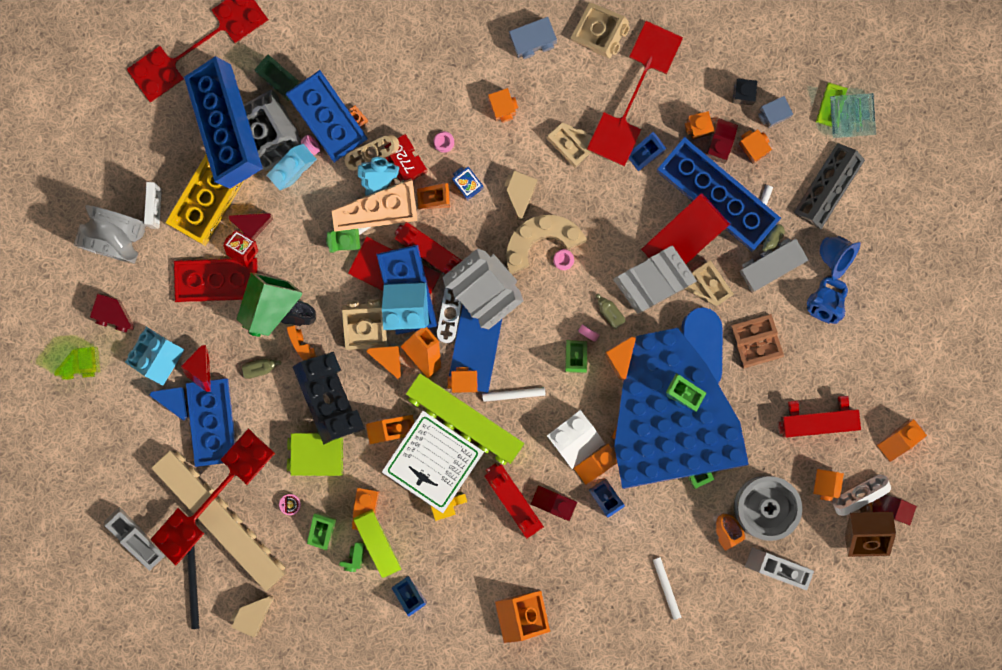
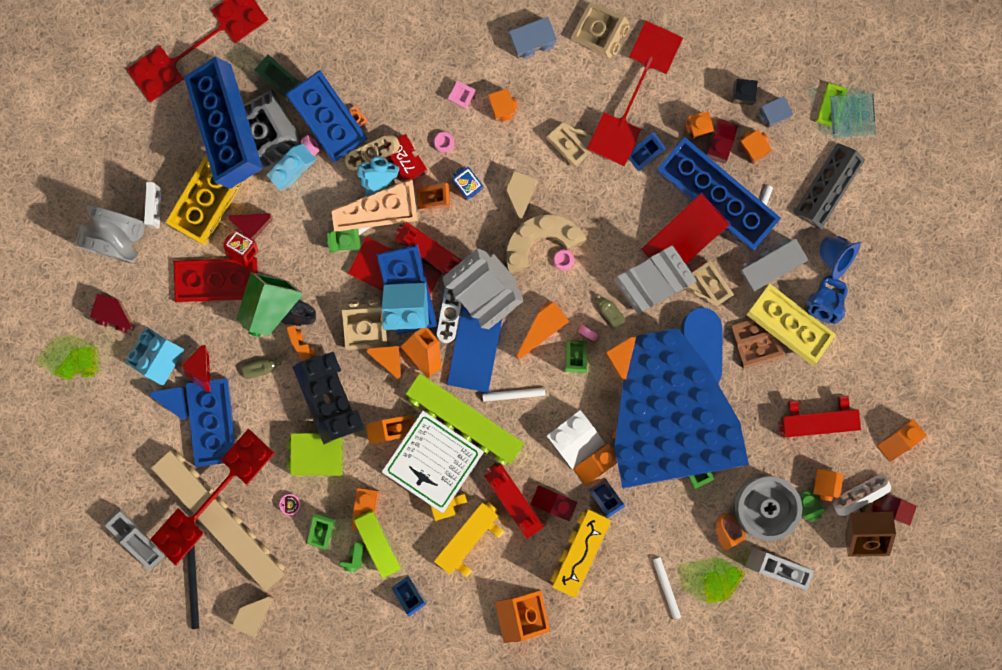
orange brick [448,367,478,393] -> none
bright green slope [666,374,706,412] -> none
olive piece [762,224,785,252] -> none
none -> yellow brick [434,502,505,577]
none -> bright pink plate [448,81,476,109]
none -> orange slope [517,301,569,360]
none -> yellow brick [550,509,612,598]
none -> clear neon green slope [701,567,745,604]
none -> light yellow plate [746,284,836,366]
none -> bright green bracket [799,488,825,522]

